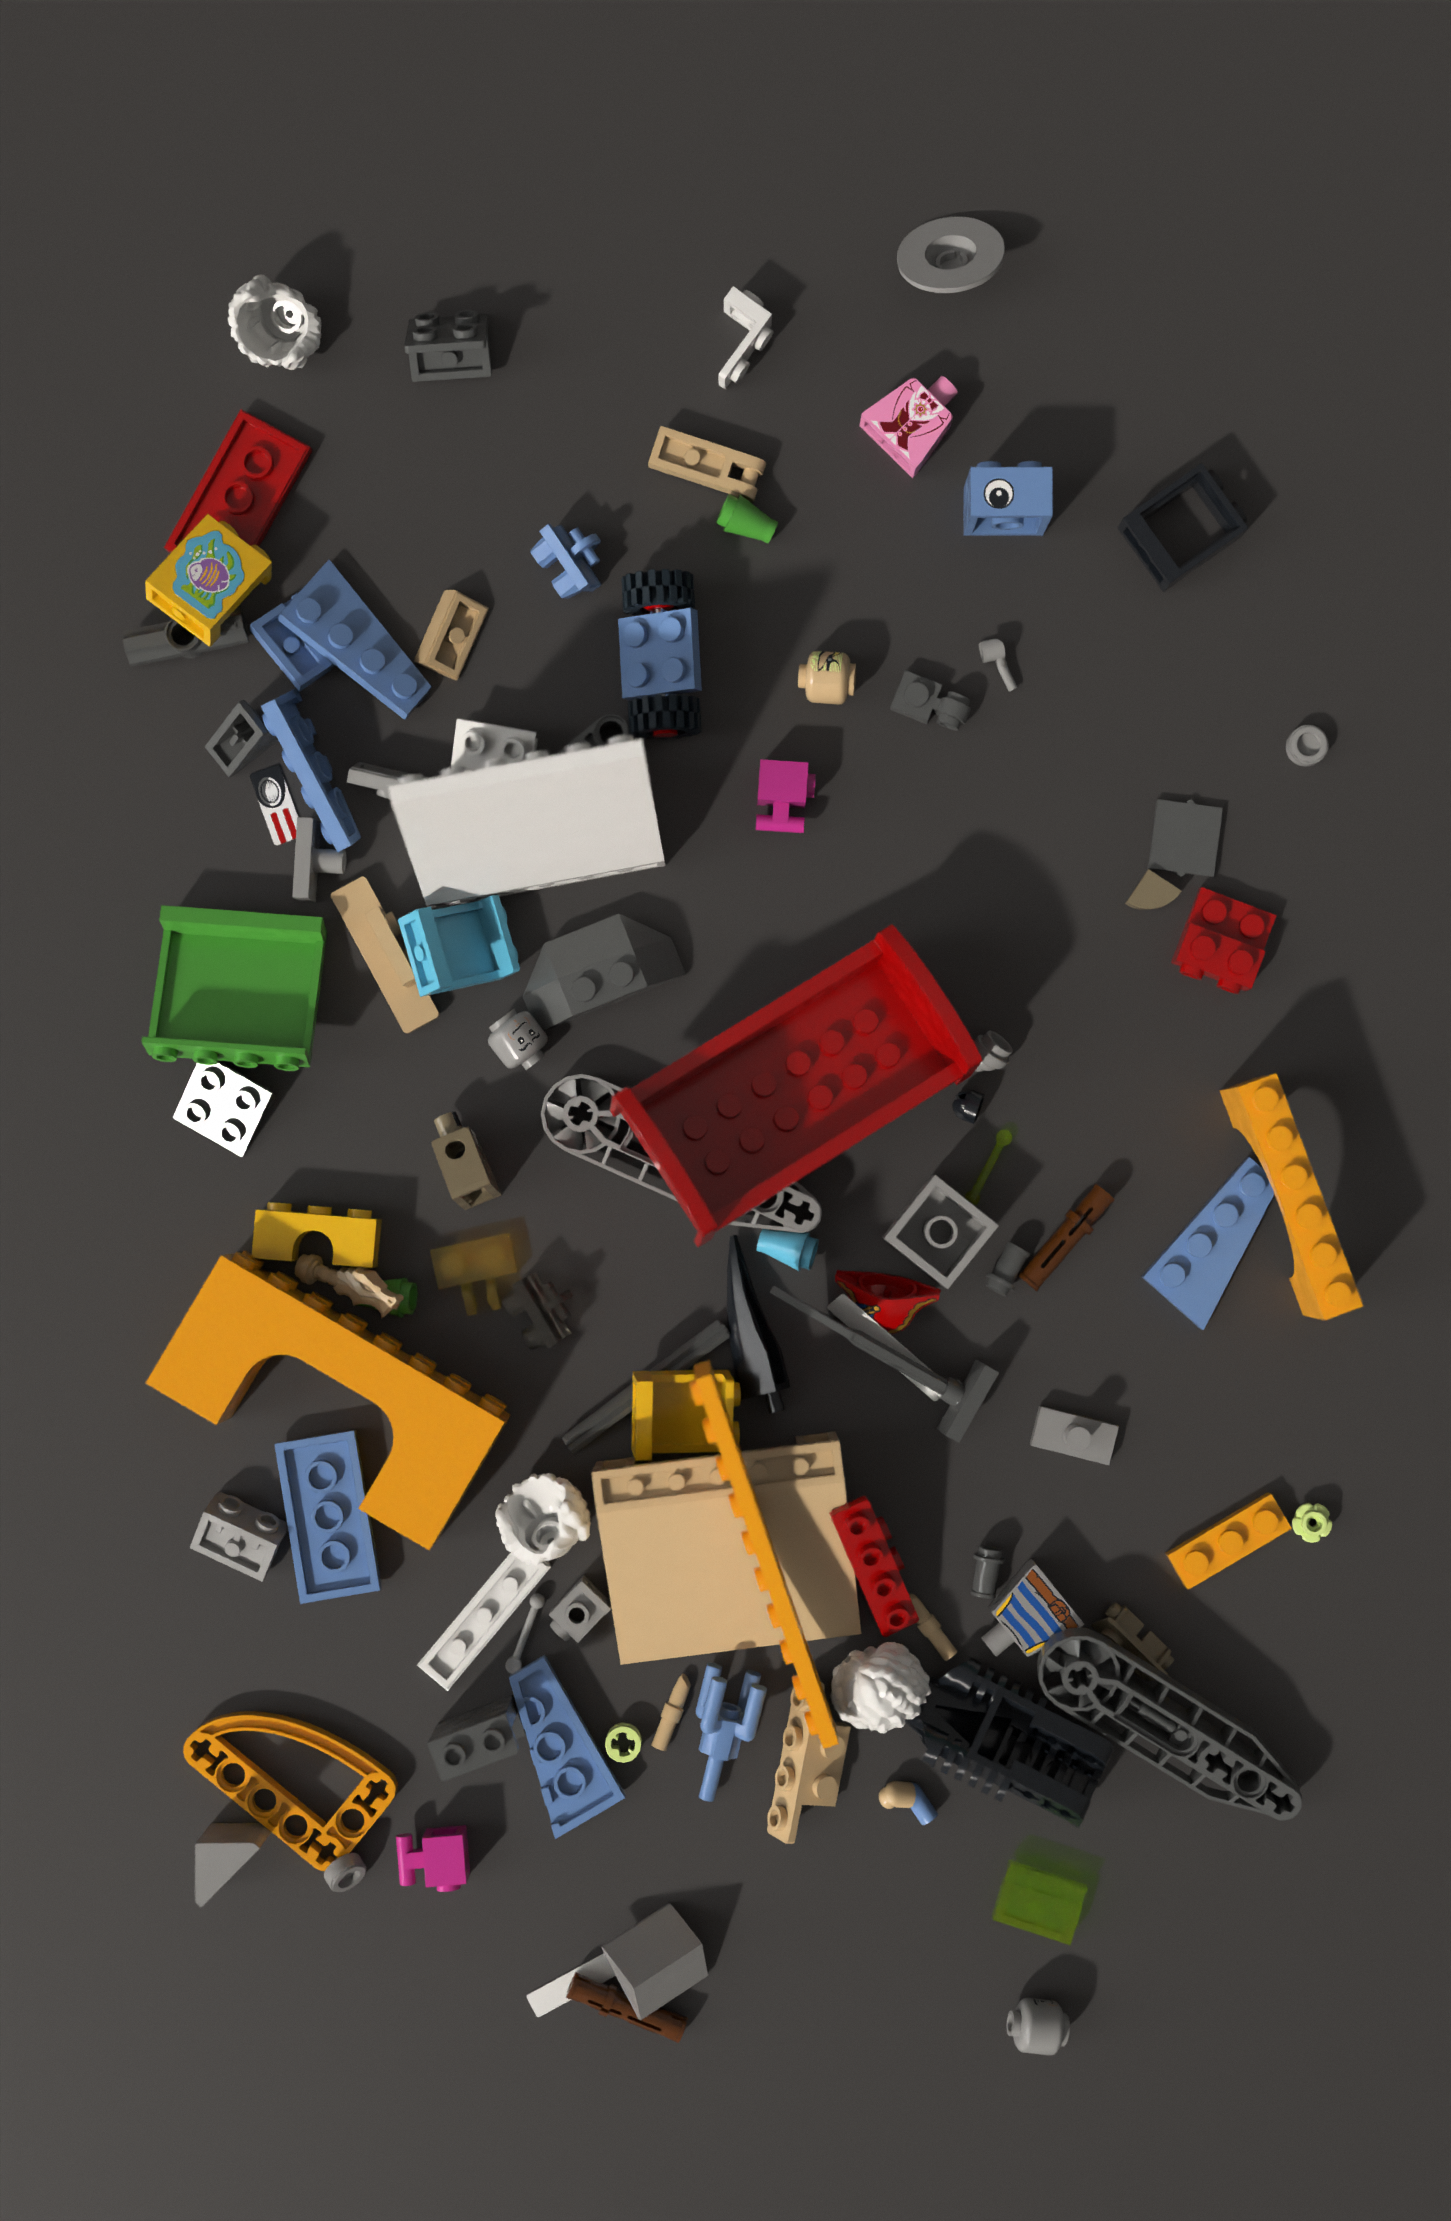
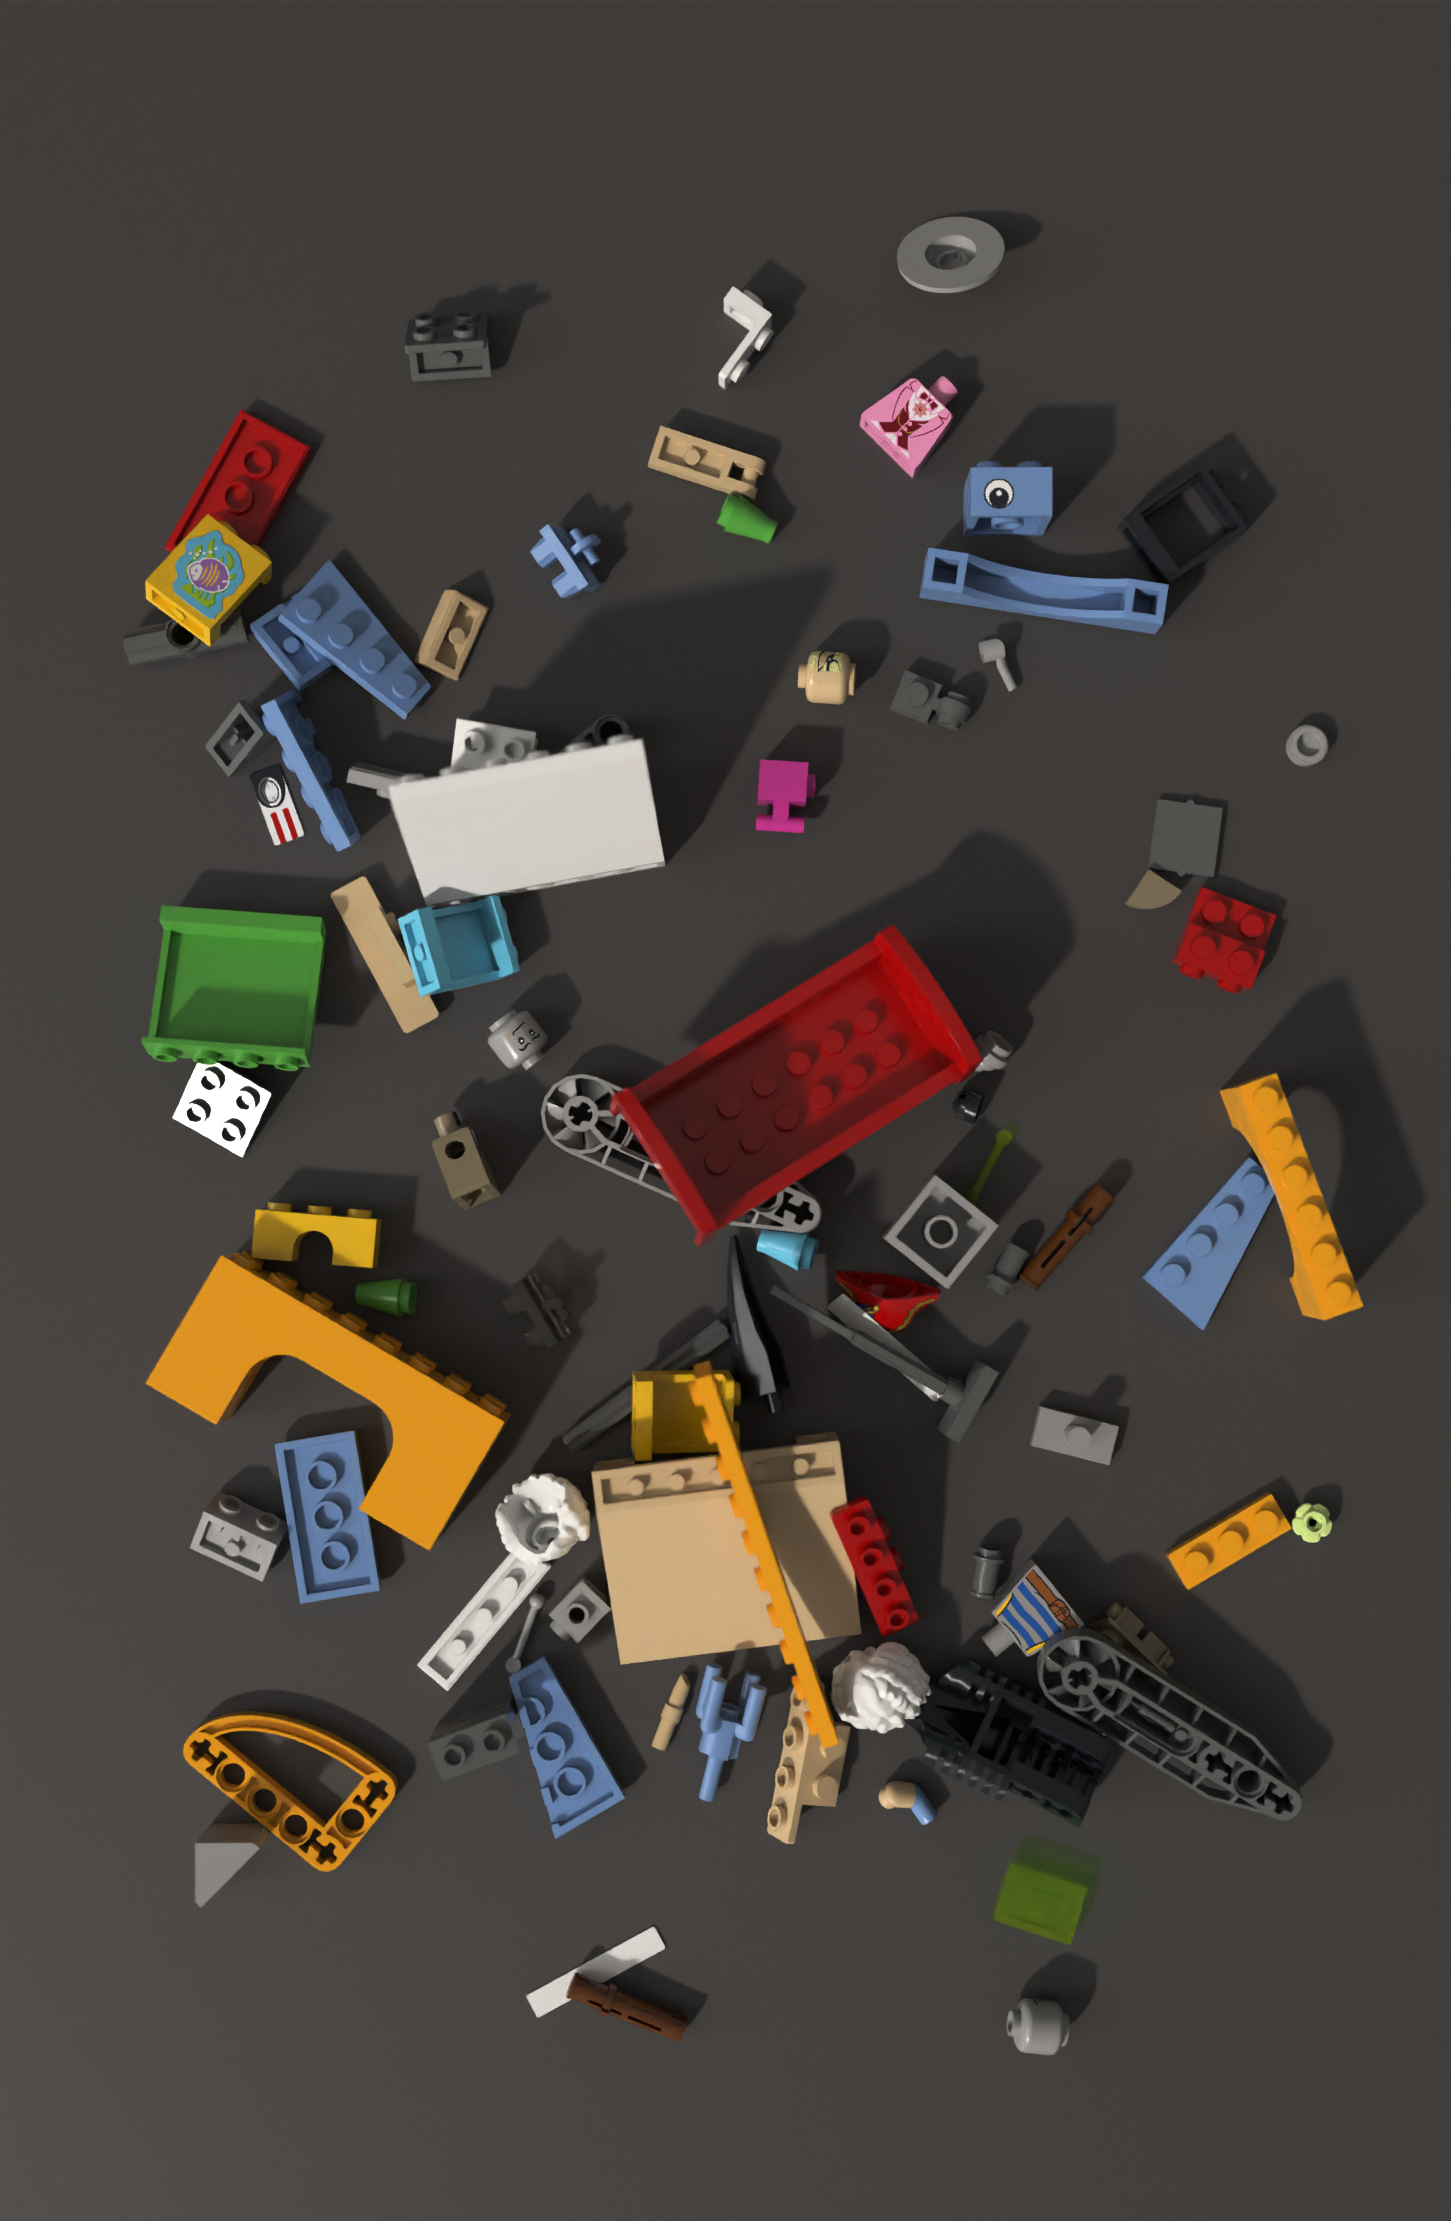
white hair [227,274,322,370] -> none
light grey tile [292,817,347,902] -> none
tan piece [295,1254,404,1318] -> none
light grey tile [324,1853,367,1892] -> none
dark pink brick [396,1825,470,1892] -> none
clear yellow hinge [430,1233,518,1316] -> none
dark grey wedge [523,914,686,1031] -> none
light grey slope [601,1903,708,2020] -> none
yellowish green bush [605,1722,642,1763] -> none
plate [618,569,702,740] -> none
tan piece [909,1594,958,1661] -> none
none -> medium blue arch [919,547,1169,634]

